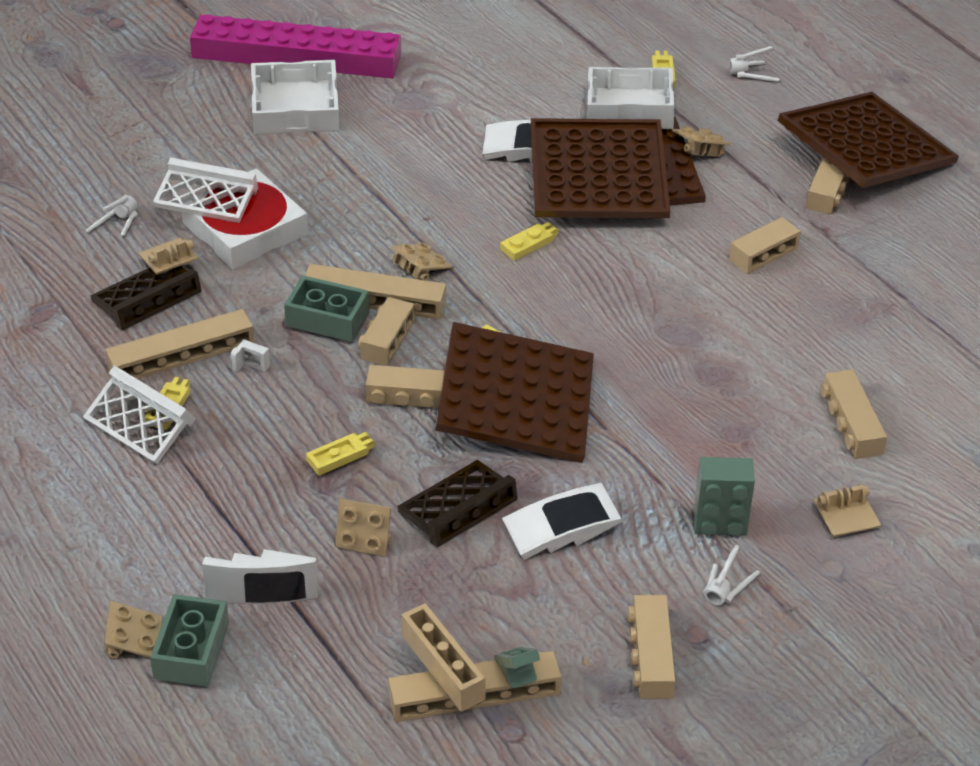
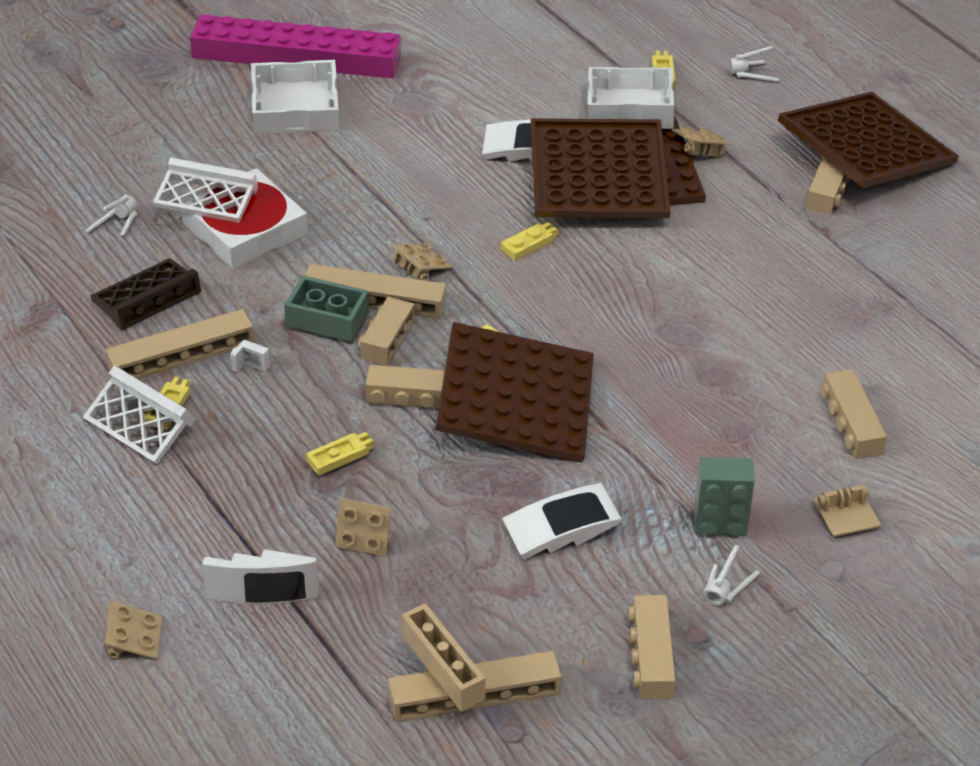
tan hinge [138,238,199,275] -> none
sand green brick [150,594,229,687] -> none
dark brown fence [397,460,518,547] -> none
sand green slope [494,647,540,688] -> none
tan brick [729,217,801,274] -> none

